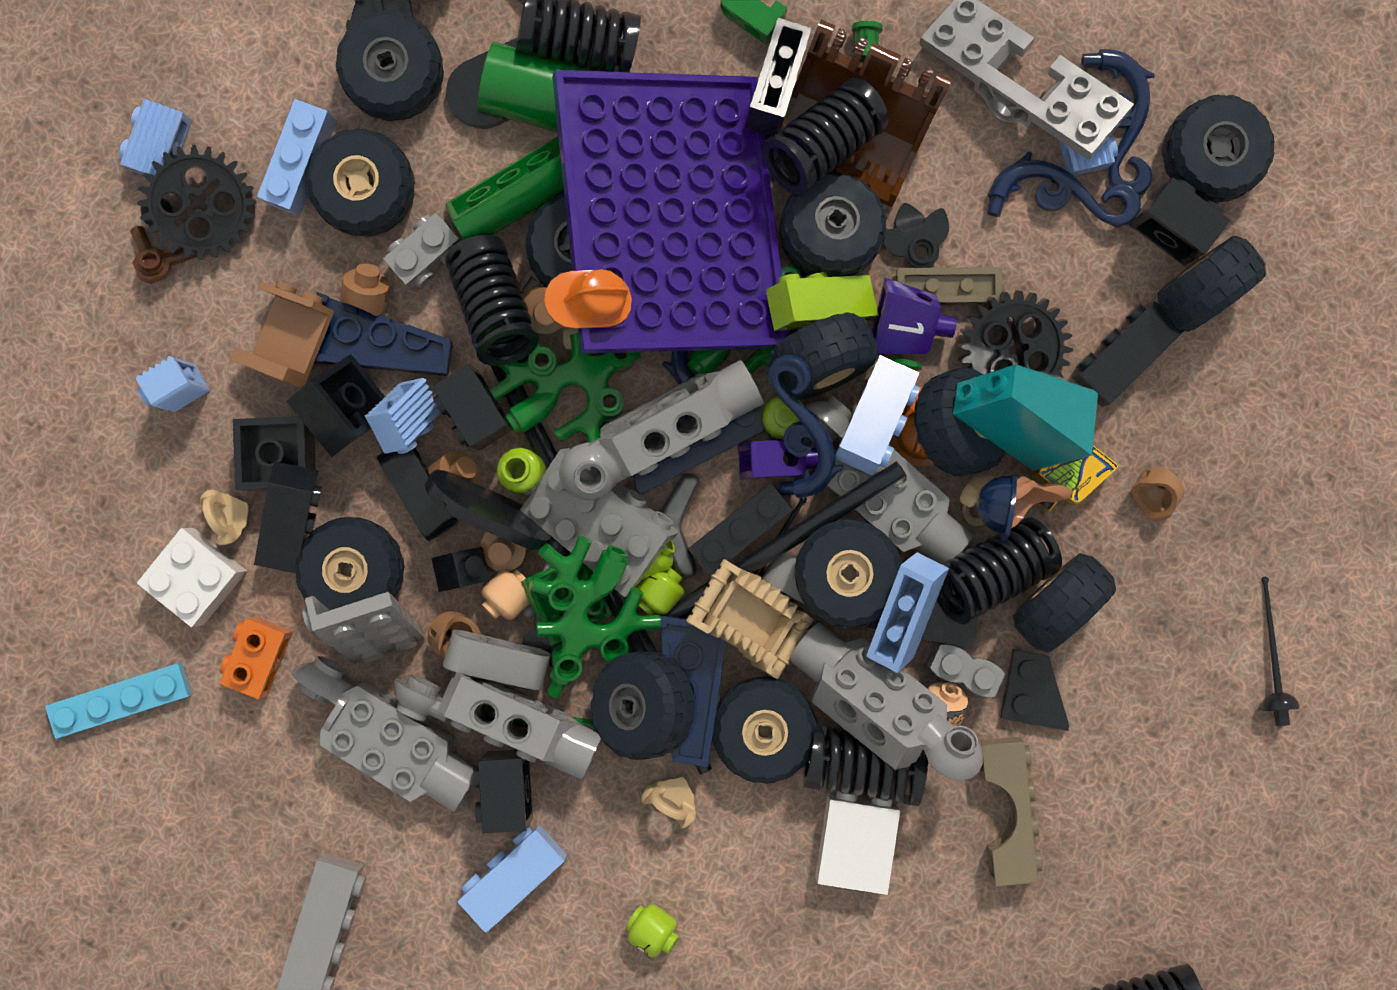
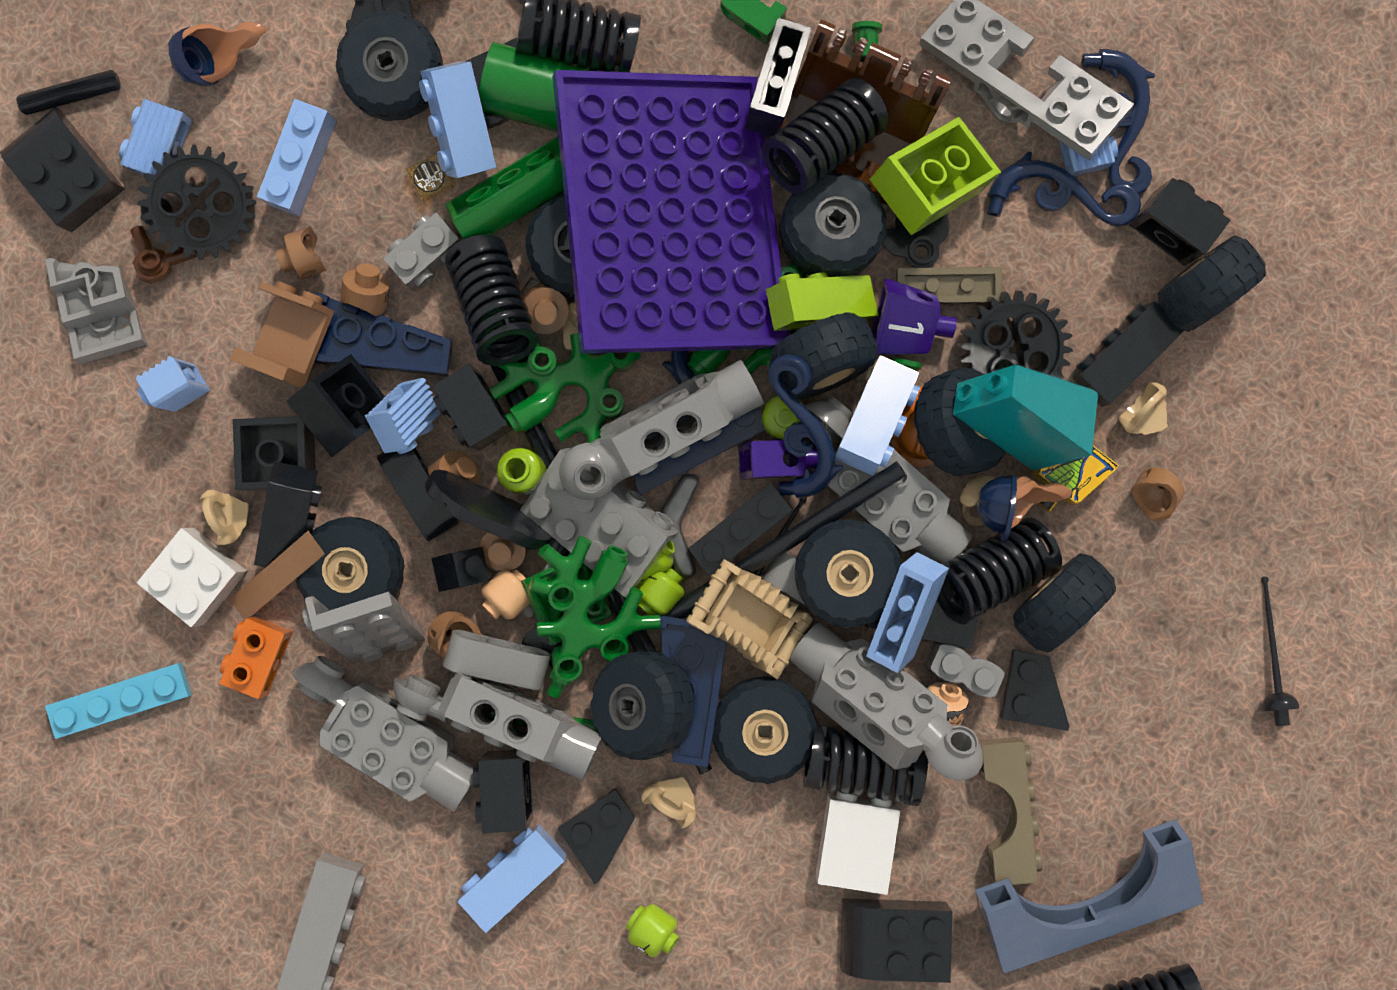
black wheel [306,128,415,237] -> none
orange piece [544,269,632,329] -> none
black wheel [1162,94,1275,204] -> none
none -> black brick [0,107,125,233]
none -> black axle [16,70,121,115]
none -> light grey slope [45,258,147,365]
none -> piece [168,22,267,86]
none -> medium nougat sticker [230,531,325,620]
none -> medium nougat piece [275,226,327,279]
none -> clear yellow tile [406,153,454,202]
none -> light blue brick [419,61,497,178]
none -> black wing [557,788,635,884]
none -> black brick [840,898,953,983]
none -> lime brick [869,117,1001,235]
none -> sand blue arch [975,819,1203,974]
none -> tan piece [1118,382,1168,435]

